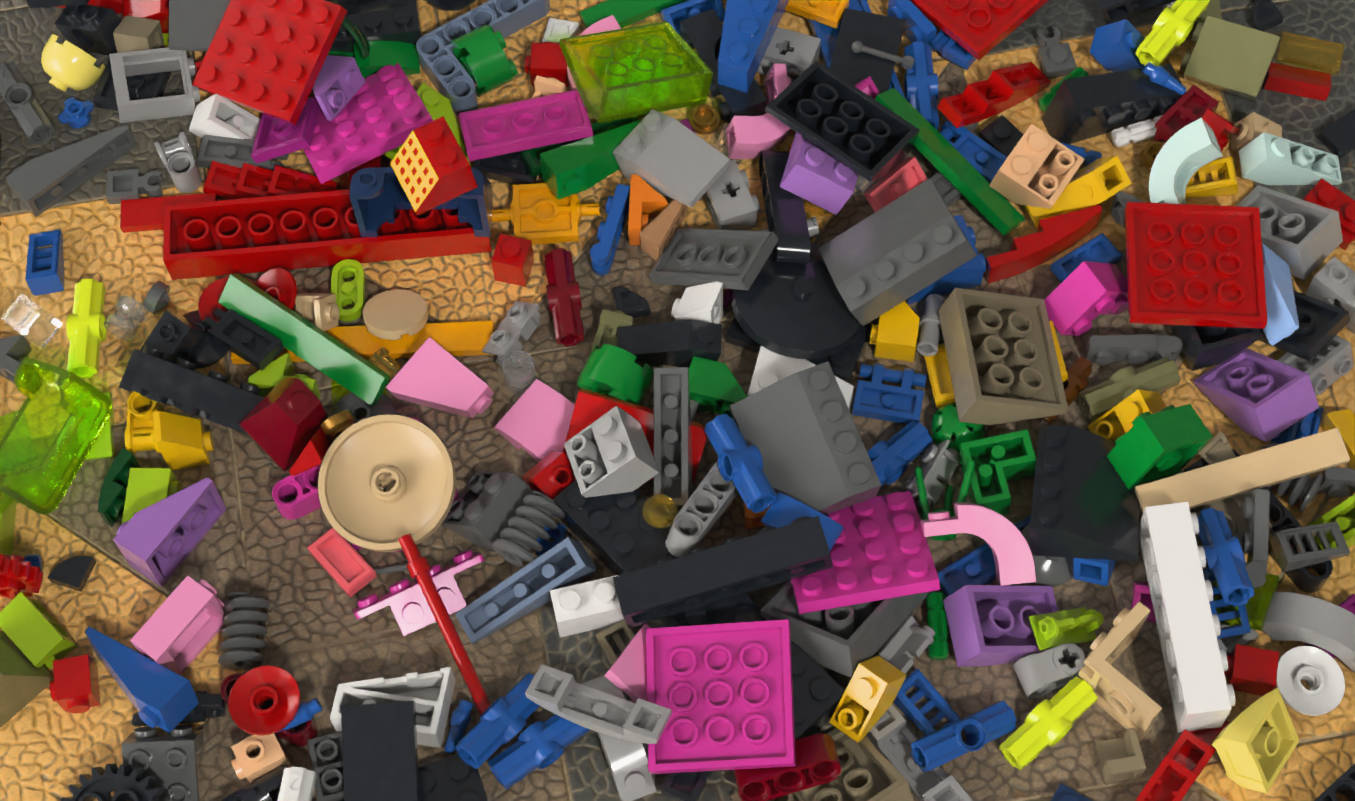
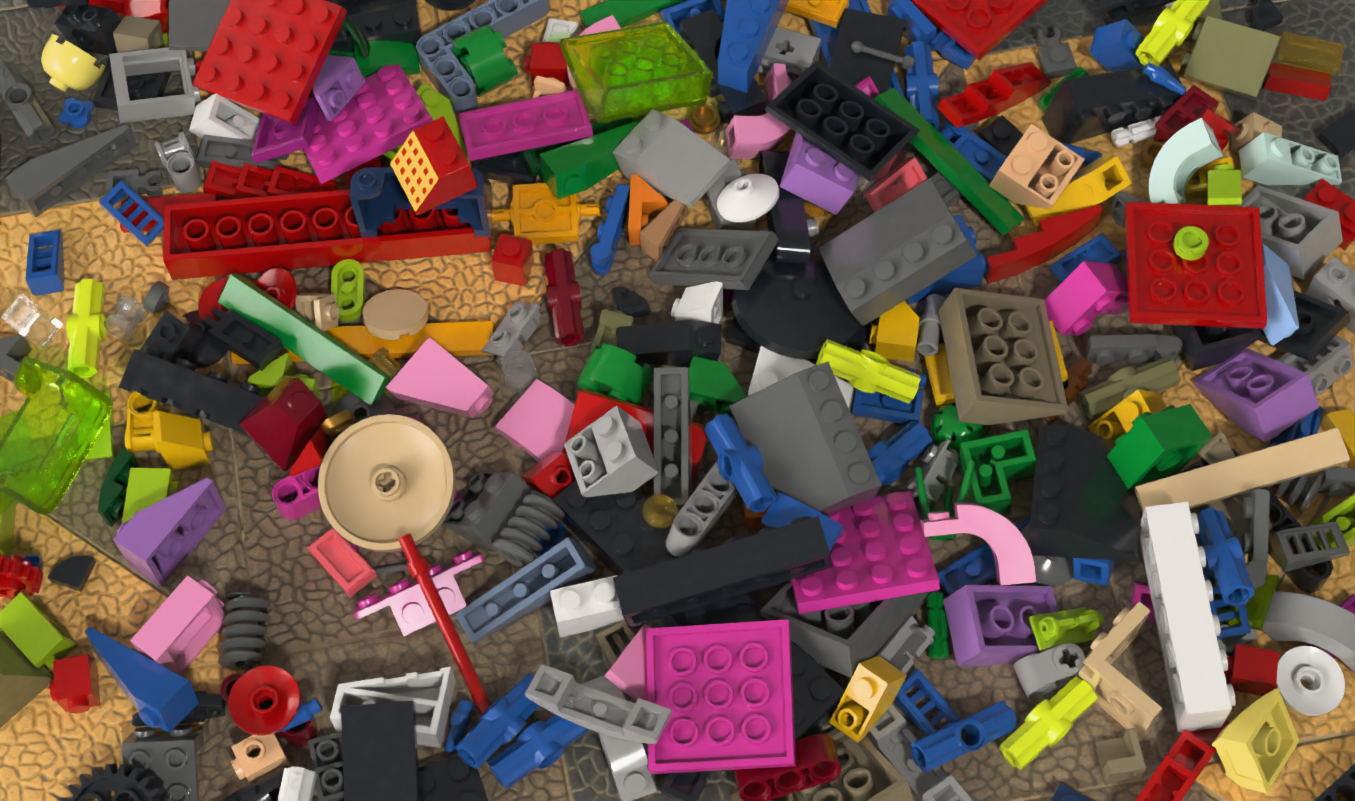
none -> blue slope [99,180,164,247]
none -> white dish [717,174,779,222]
none -> neon yellow piece [816,339,921,404]
none -> lime tile [1173,226,1209,260]
none -> lime slope [1208,165,1242,206]

